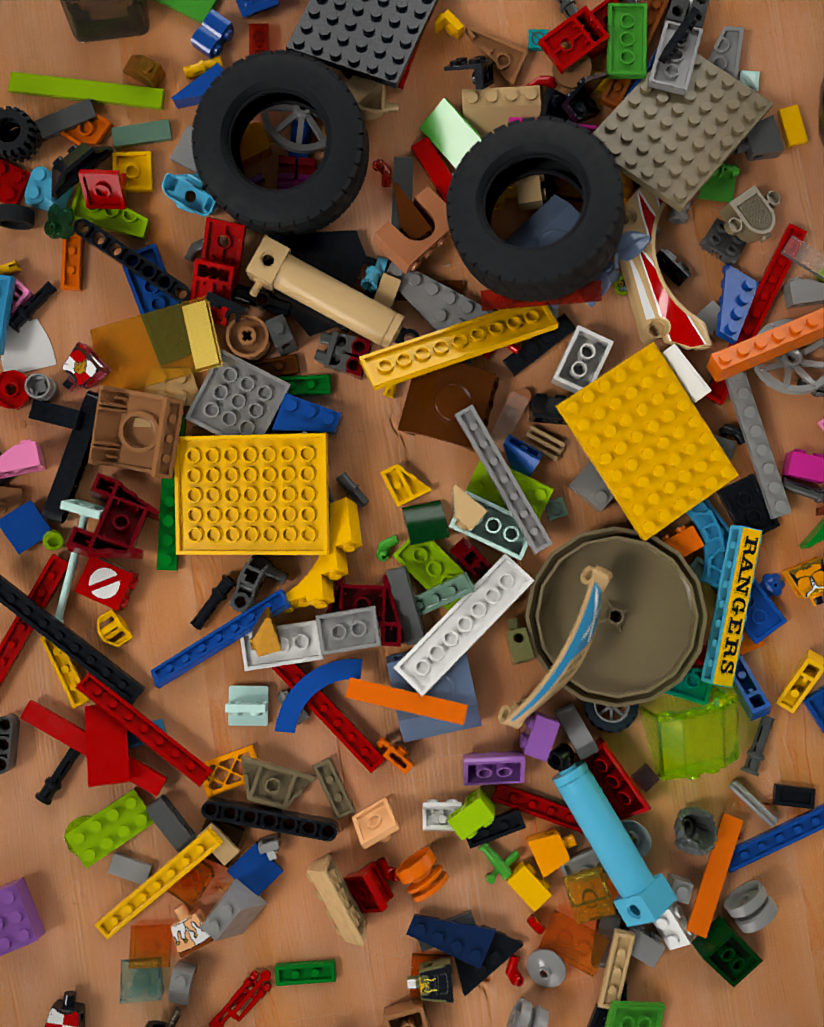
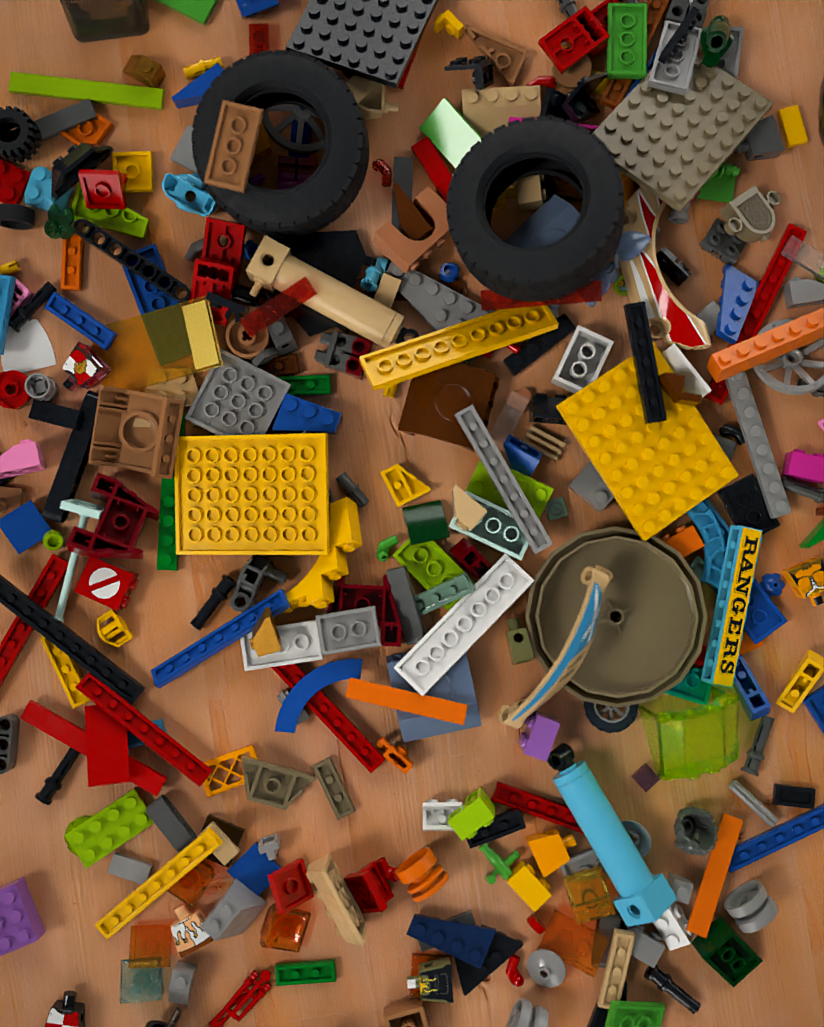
sand green tile [111,119,173,149] -> none
blue brick [190,10,234,59] -> none
black beam [201,797,338,841] -> none
light aqua bracket [225,685,269,726] -> none
light nougat tile [352,797,400,850] -> none
medium lavender slope [462,751,525,786] -> none
teal tile [528,29,548,51] -> none
dark grey beam [554,702,599,760] -> none
red slope [575,737,651,820] -> none
light aqua tile [738,70,760,92] -> none
none -> blue tile [44,291,118,351]
none -> medium nougat tile [204,100,264,193]
none -> clear red plate [239,277,317,337]
none -> blue plant [243,240,259,260]
none -> dark grey tile [252,347,279,367]
none -> clear orange slope [260,903,311,952]
none -> red plate [267,858,314,915]
none -> blue tile [440,262,459,283]
none -> black tile [623,301,667,424]
none -> black pin [644,964,701,1014]
none -> reddish brown slope [659,372,702,406]
none -> dark green animal [701,15,735,68]

